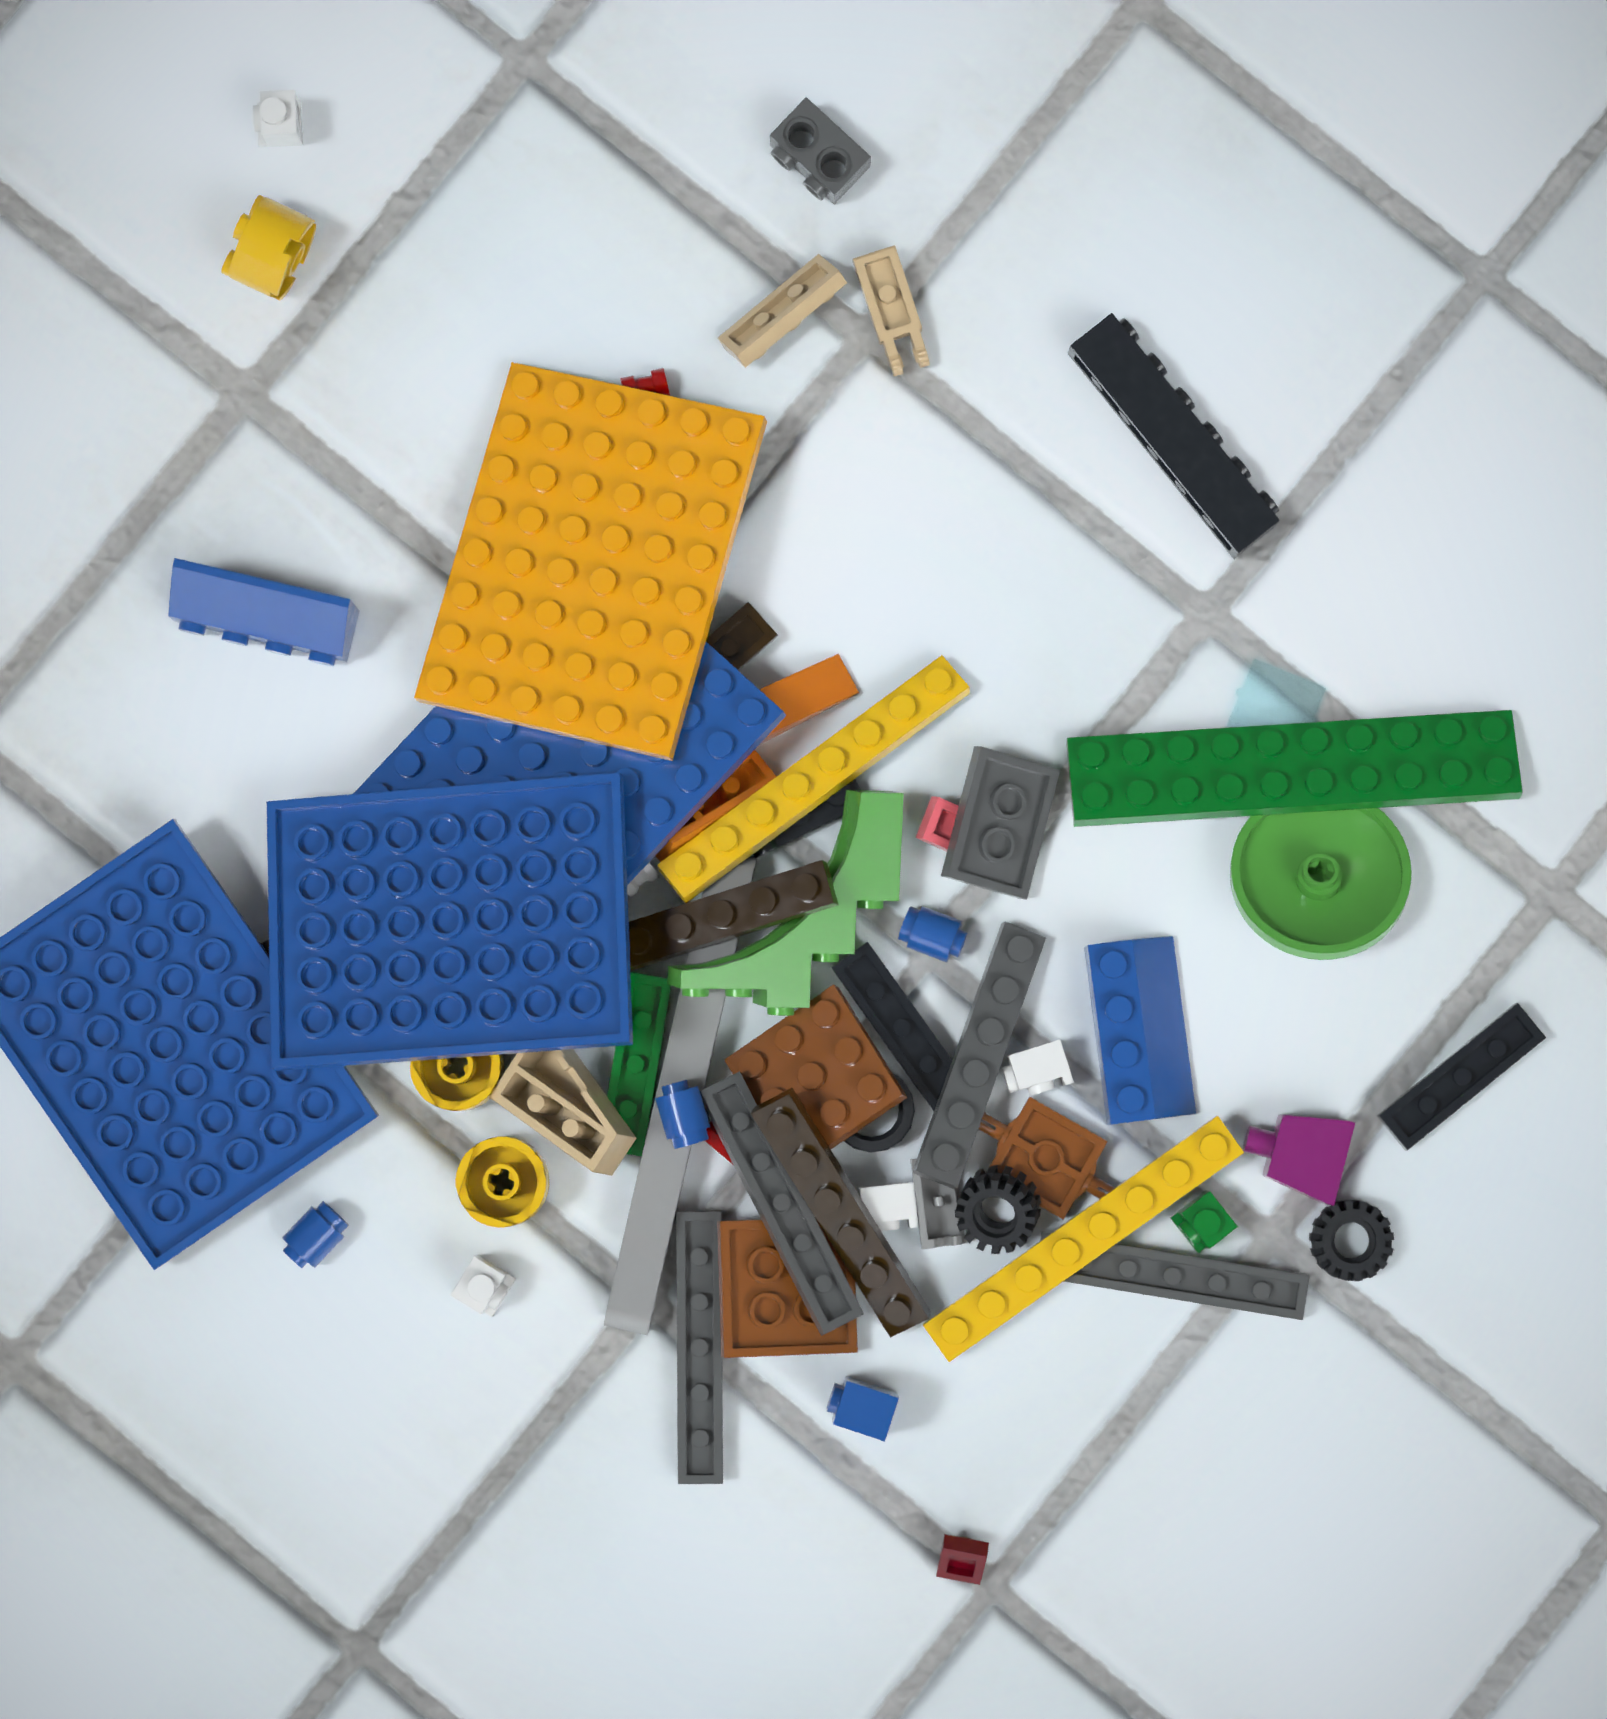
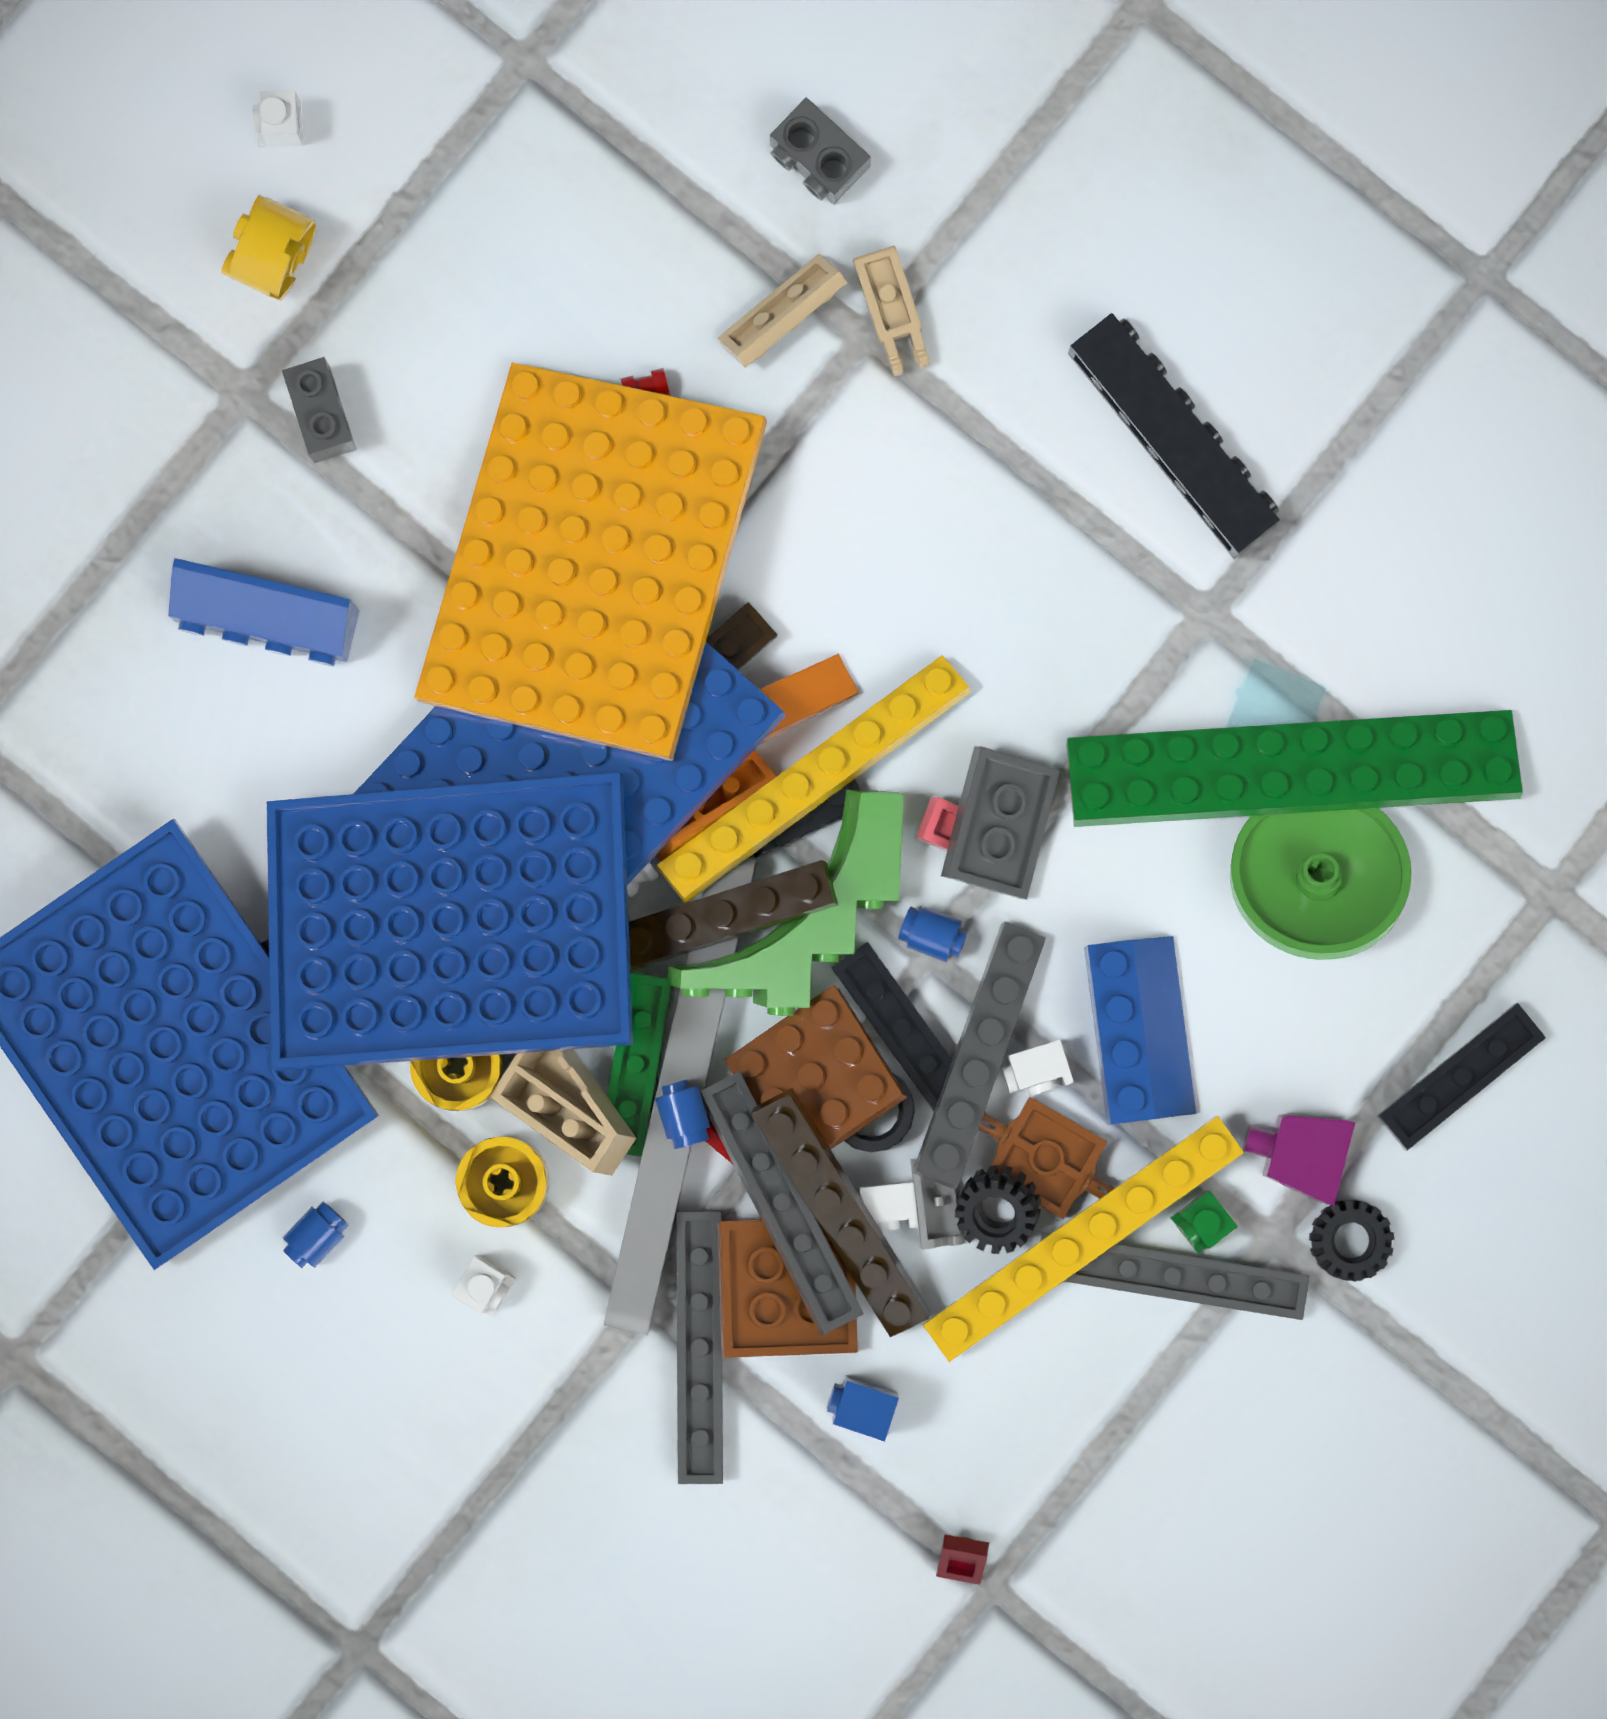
none -> dark grey brick [282,357,357,463]

